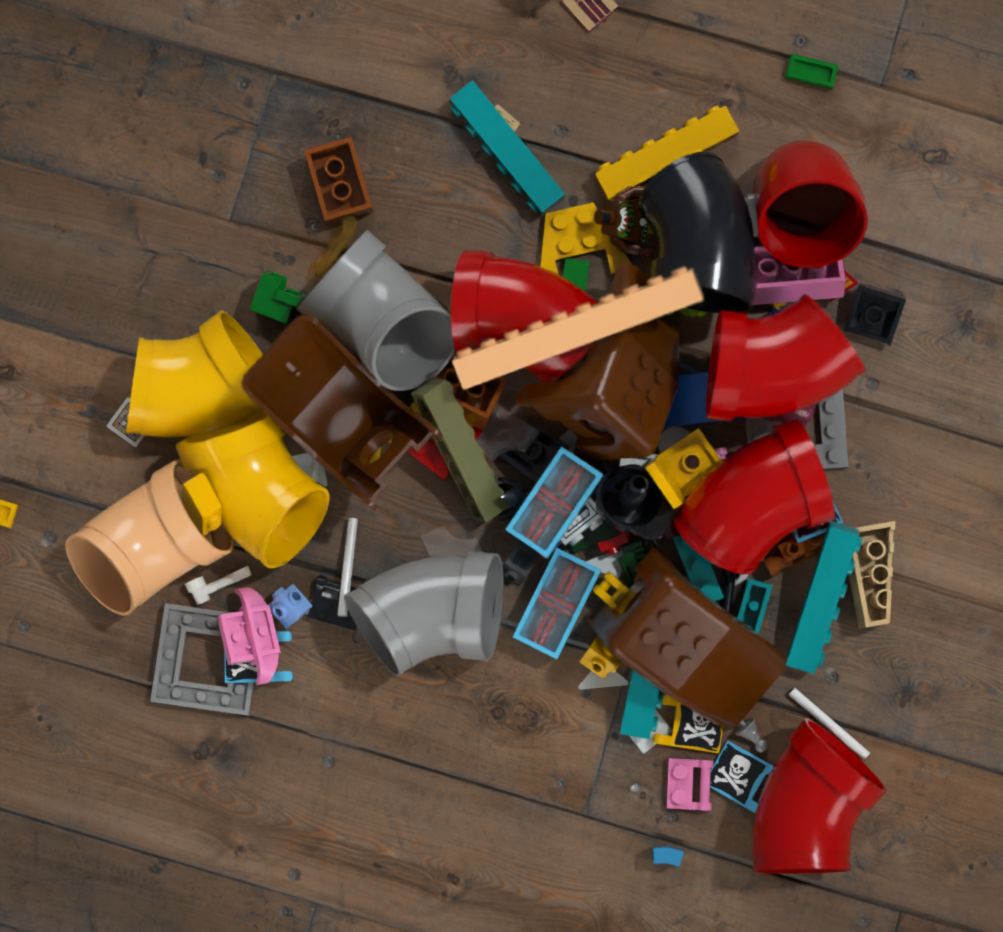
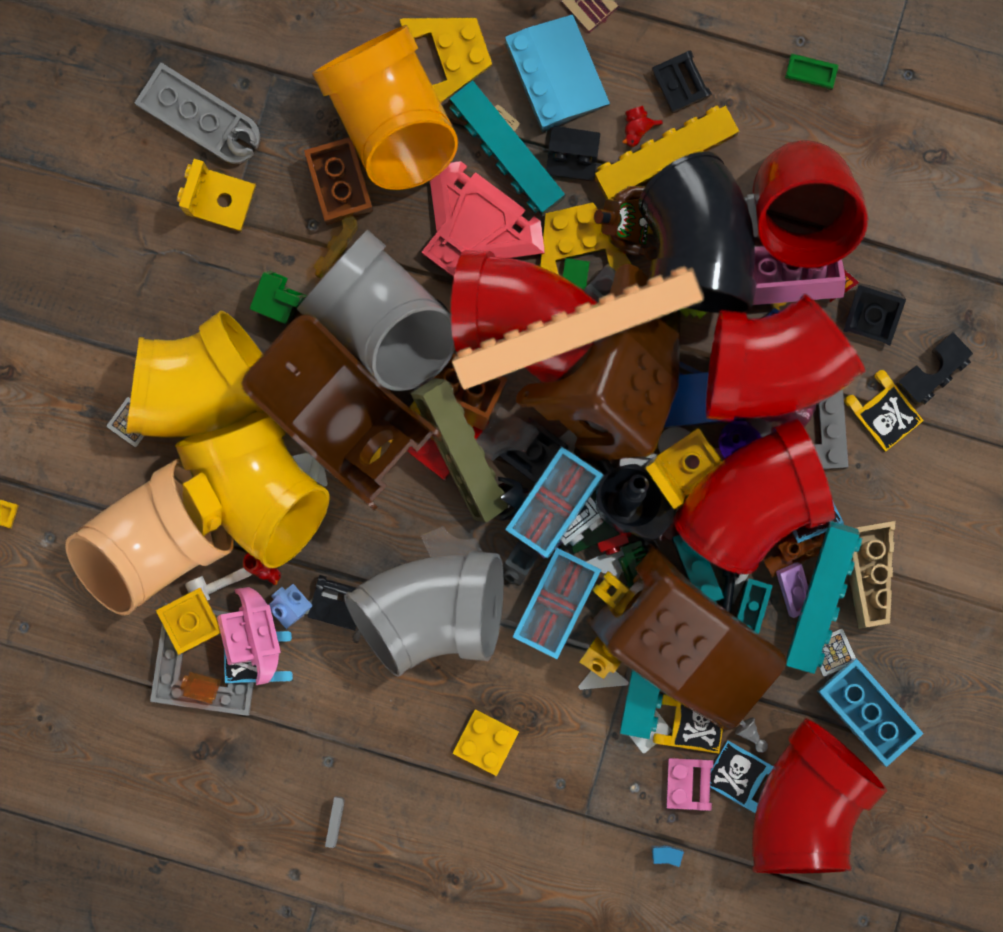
white bar [337,518,358,617] -> none
white bar [788,687,870,760] -> none
none -> light grey plate [134,62,260,164]
none -> yellow plate [156,588,221,655]
none -> yellow bracket [177,159,256,232]
none -> clear orange brick [181,672,221,704]
none -> red animal [243,553,281,585]
none -> light orange cylinder [312,25,458,190]
none -> light grey tile [325,796,345,848]
none -> yellow wing [400,18,492,103]
none -> coral plate [421,161,545,278]
none -> yellow plate [452,709,519,776]
none -> medium azure slope [505,15,610,132]
none -> black bracket [546,126,600,181]
none -> dark grey bracket [584,264,616,303]
none -> red animal [622,106,663,147]
none -> black plate [651,50,712,113]
none -> dark purple piece [719,420,762,459]
none -> lavender plate [776,562,808,618]
none -> medium azure brick [816,658,924,767]
none -> sticker [819,629,856,676]
none -> flag [844,370,924,452]
none -> black arch [896,332,973,406]

